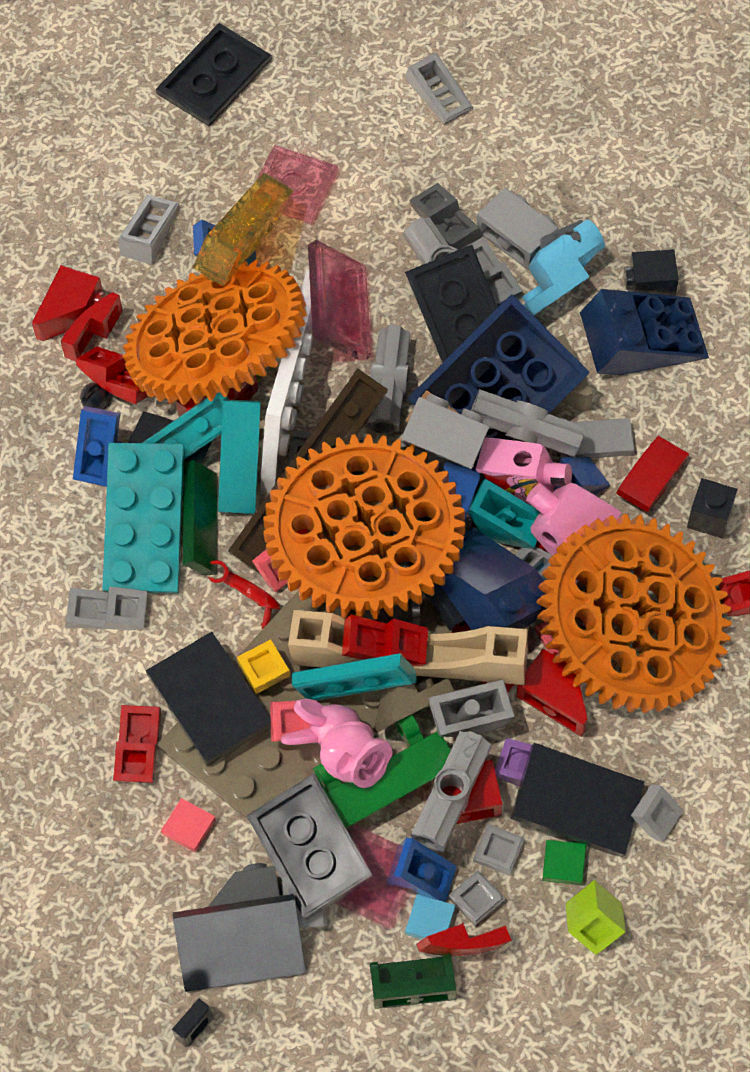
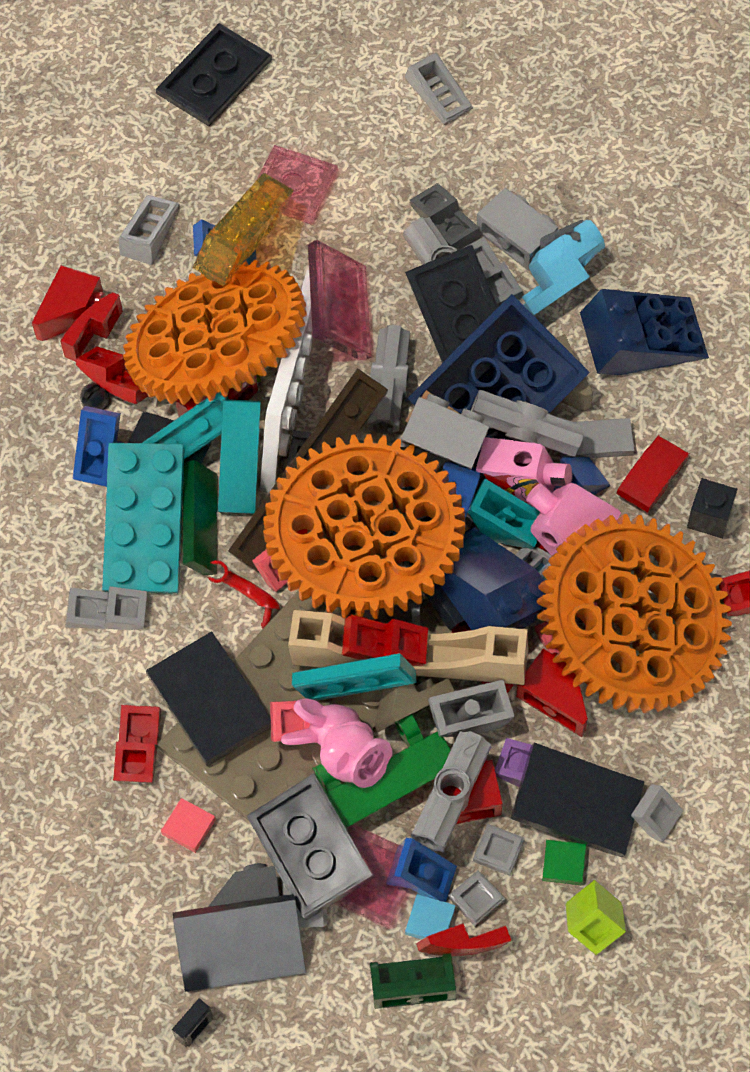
yellow plate [237,639,290,694] -> none
black brick [624,249,679,296] -> none

